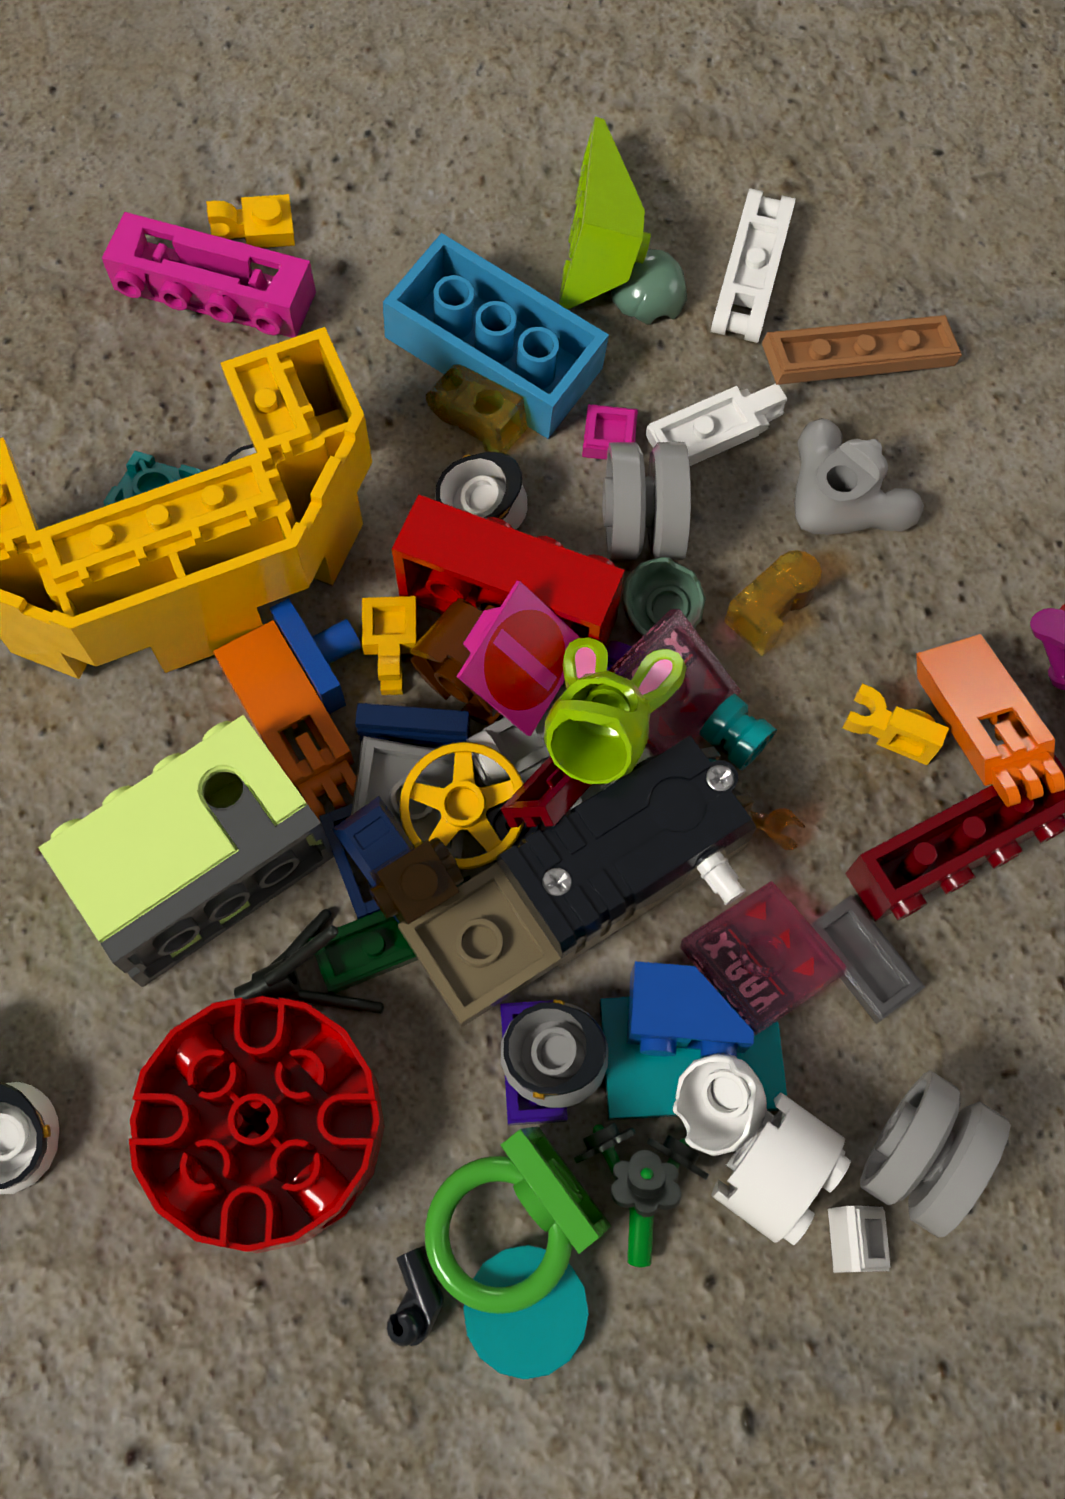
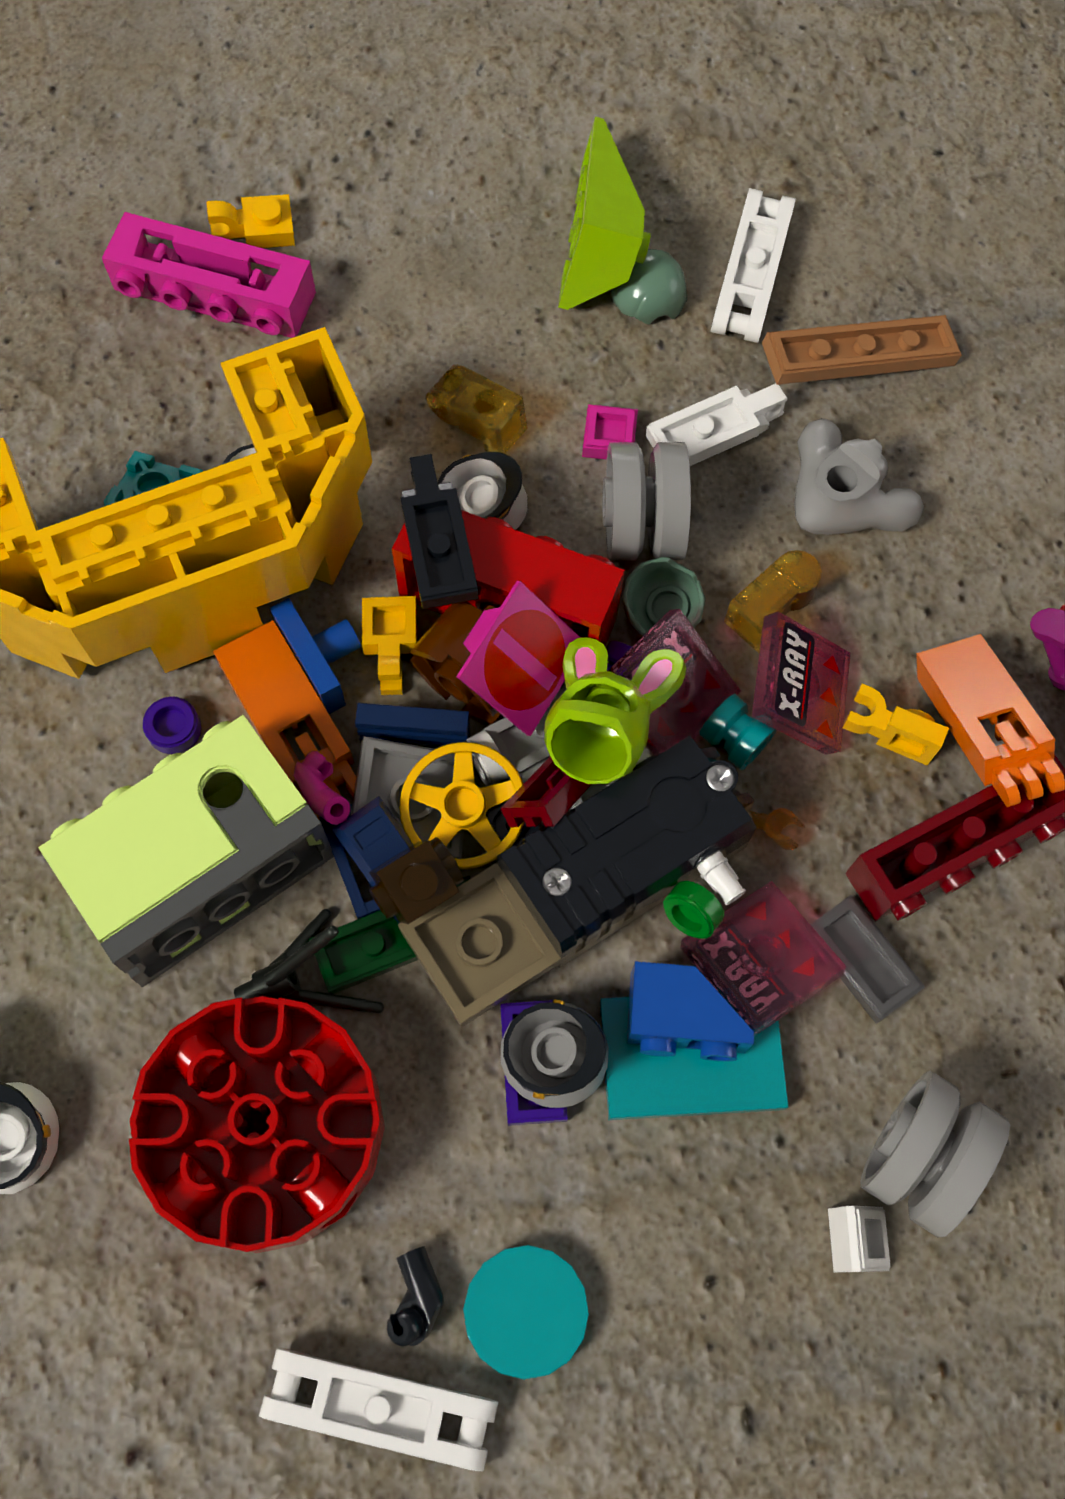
dark azure brick [383,233,609,439] -> none
bright green tile [425,1126,612,1314] -> none
pearl dark grey plant [574,1123,709,1267] -> none
white hair [672,1053,767,1156] -> none
white brick [711,1093,851,1245] -> none
none -> dark purple tile [143,697,201,754]
none -> white plate [259,1348,498,1472]
none -> dark pink arm [293,751,350,824]
none -> black hinge [400,454,479,609]
none -> green tile [663,881,724,939]
none -> clear pink tile [752,611,851,755]

